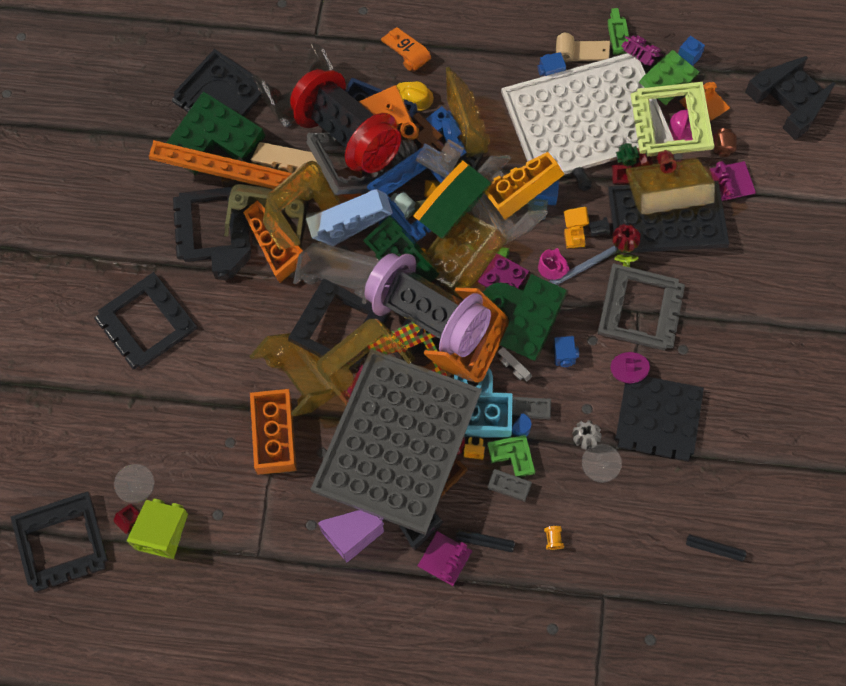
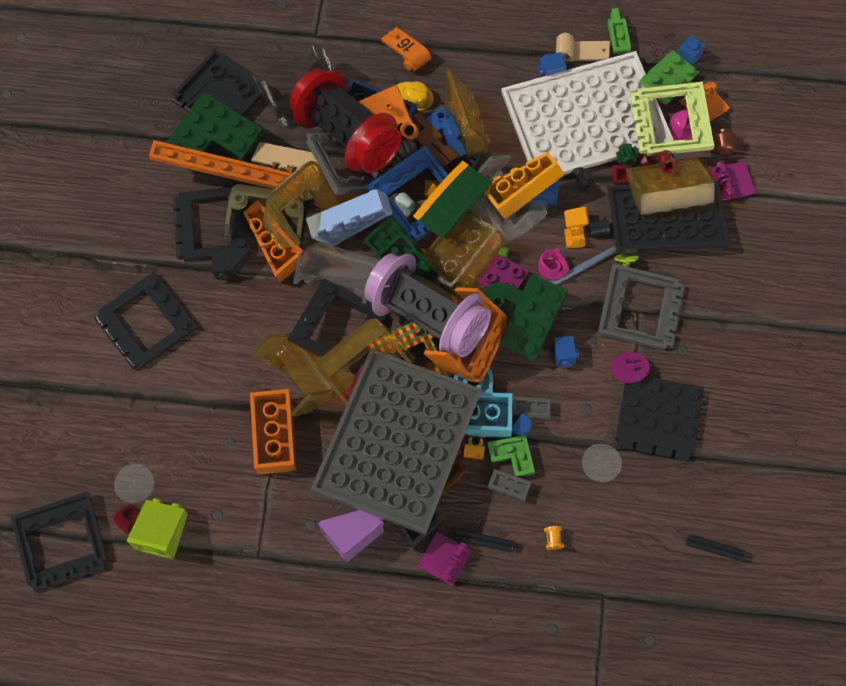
clear plate [415,139,464,178] -> none
light grey plate [498,347,532,382] -> none
light grey piece [572,420,602,450] -> none
dark red piece [612,224,641,252] -> none
magenta hinge [621,35,664,66] -> none
black wedge [745,56,836,140] -> none

